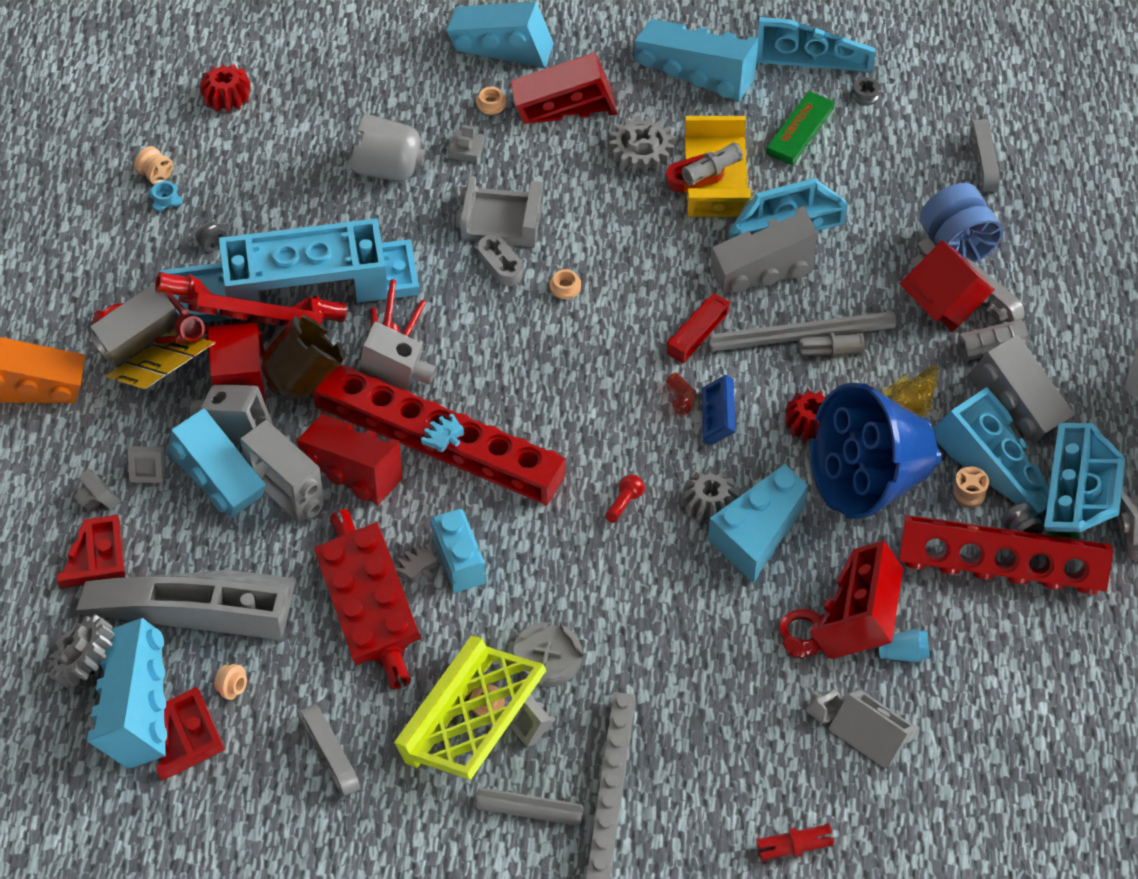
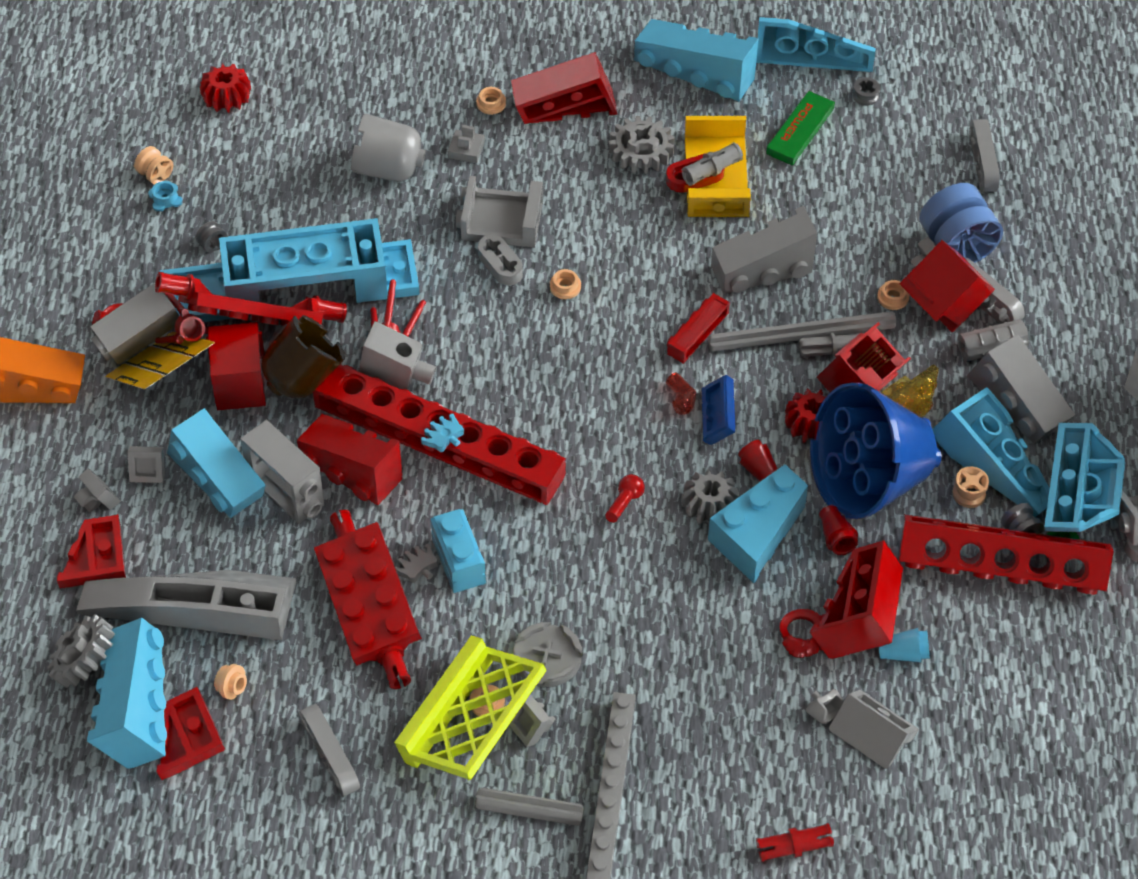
light grey torso [190,385,274,445] -> none
medium azure wedge [446,1,554,68] -> none
medium azure wedge [729,178,848,239] -> none
none -> red cone [738,440,778,482]
none -> red piece [816,322,911,392]
none -> red cone [819,505,858,555]
none -> light nougat plate [877,280,909,310]

